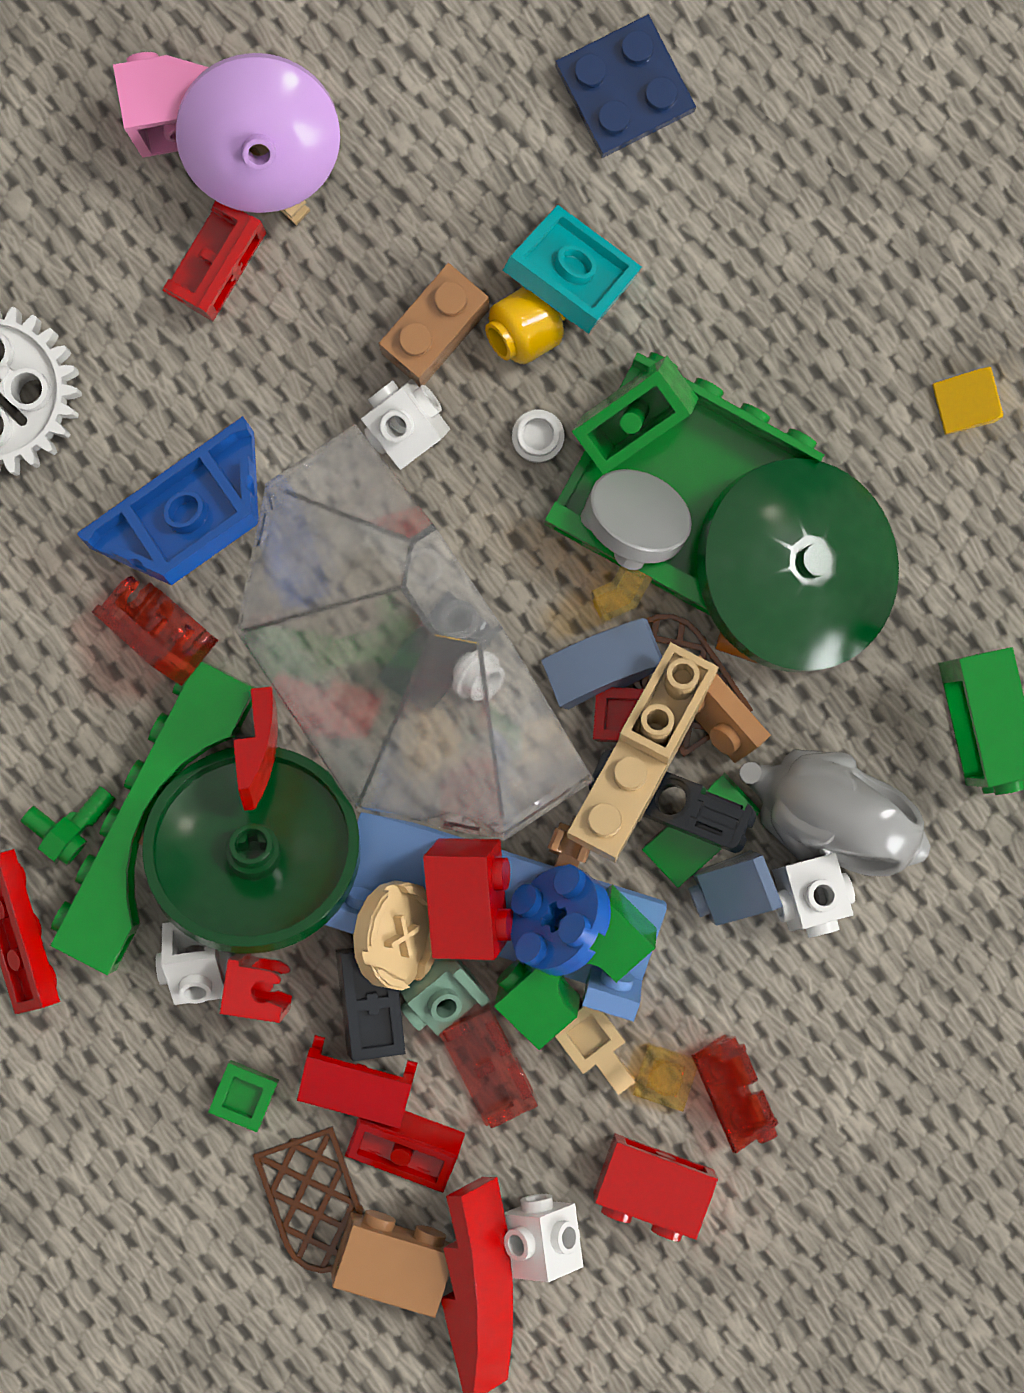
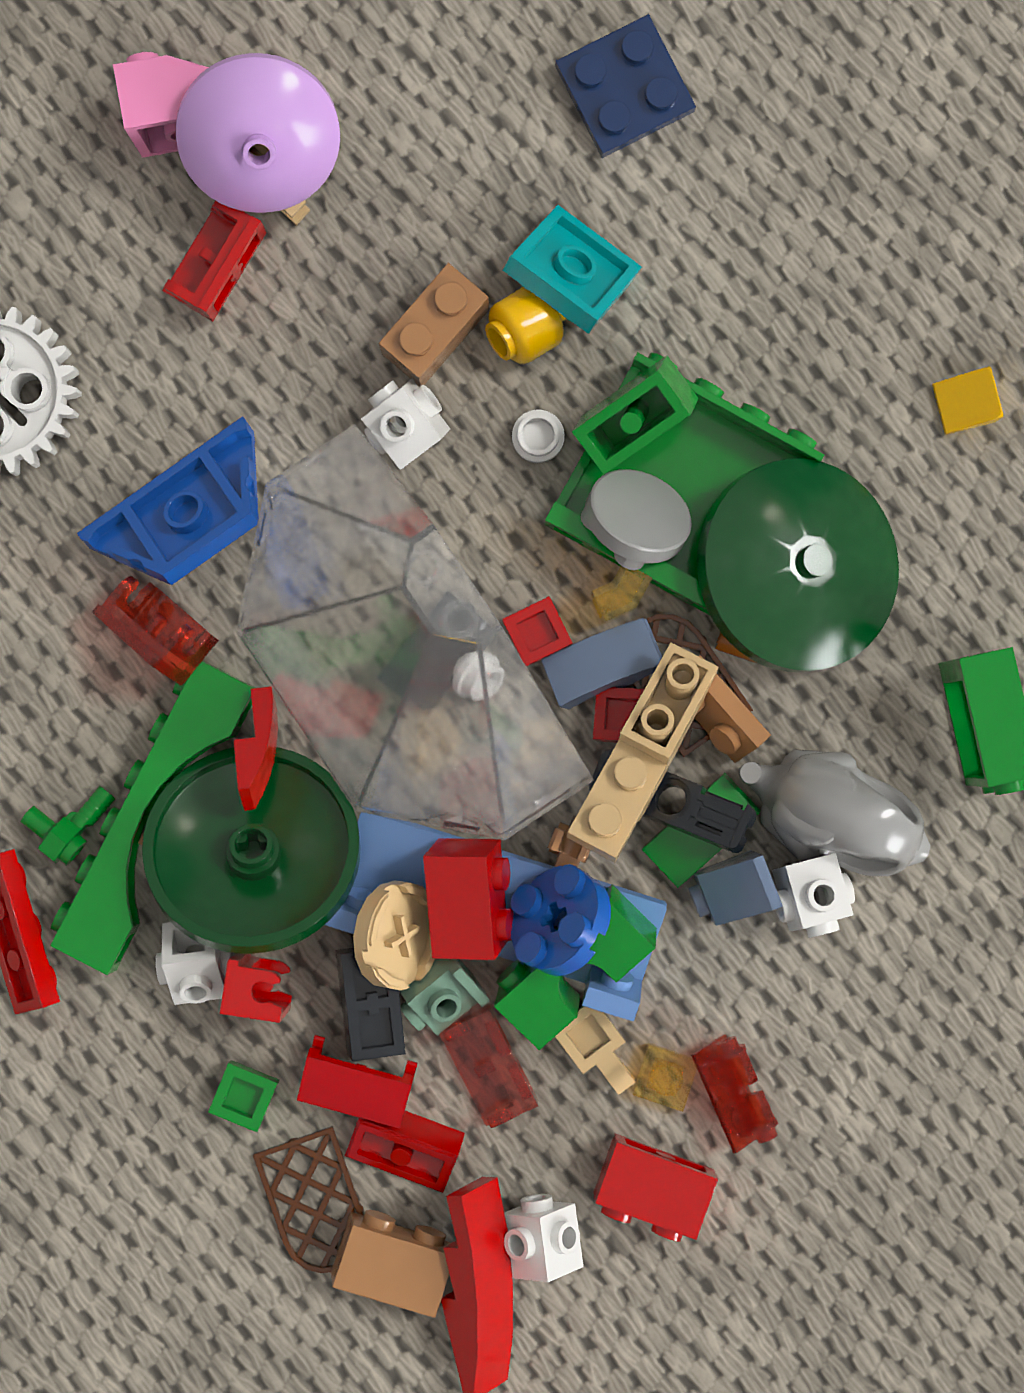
none -> red plate [502,596,573,668]

